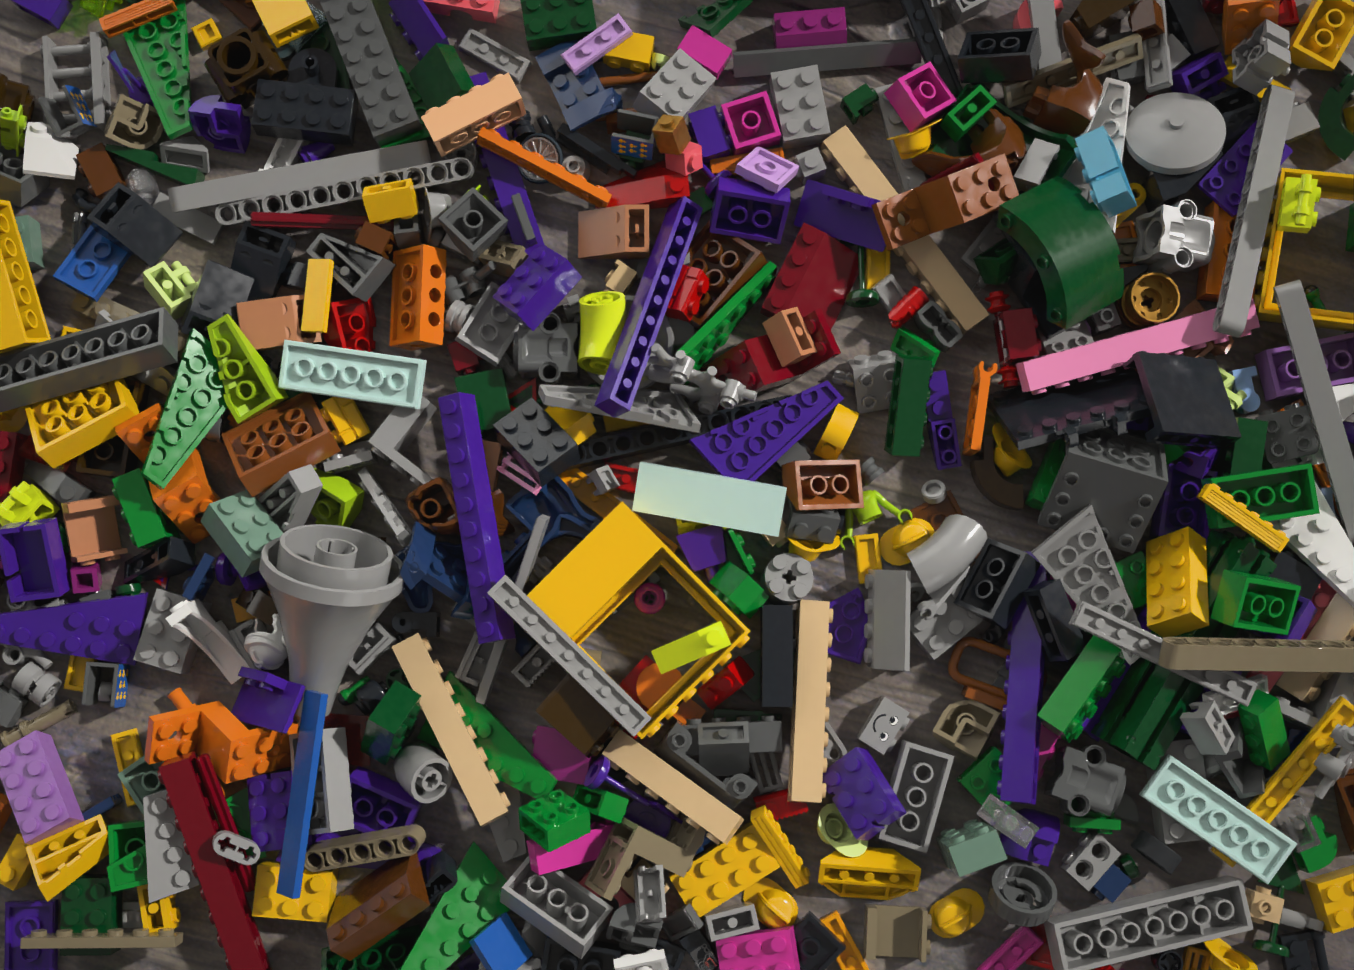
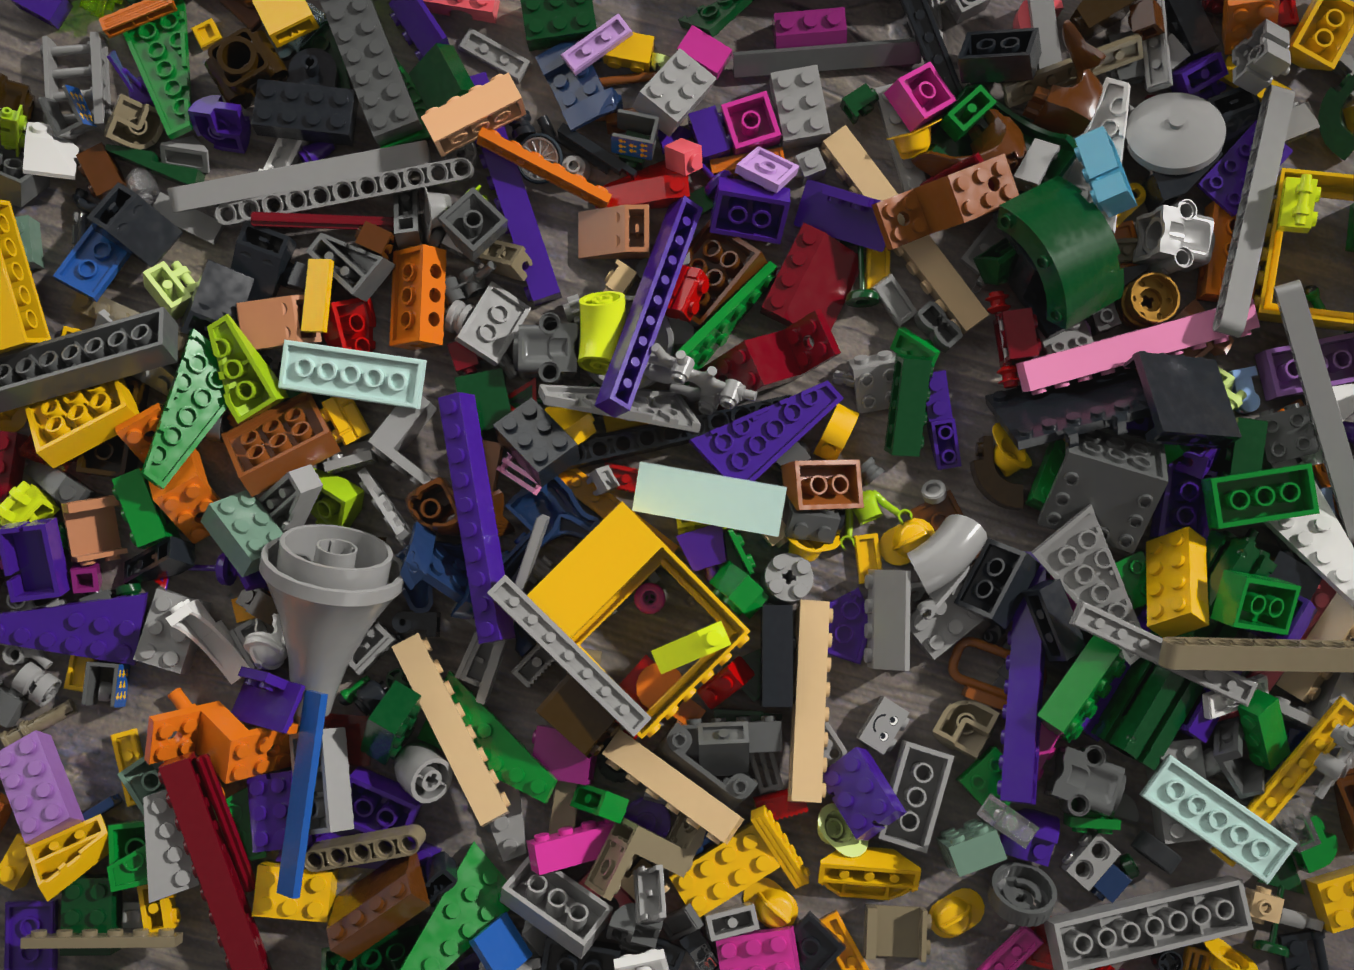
dark blue wing [182,553,215,601] -> none
light grey beam [212,830,260,865] -> none
yellow brick [362,178,419,224] -> none
dark purple brick [492,243,582,331] -> none
dark grey tile [511,193,538,246] -> none
green brick [518,789,591,852] -> none
dark purple piece [584,755,683,824] -> none
pearl gold brick [652,114,691,155] -> none
nougat brick [763,307,817,367] -> none
red hinge [887,286,929,328] -> none
orange tile [962,361,998,456] -> none
light grey hinge [1180,700,1235,755] -> none
yellow piece [1196,483,1290,553] -> none

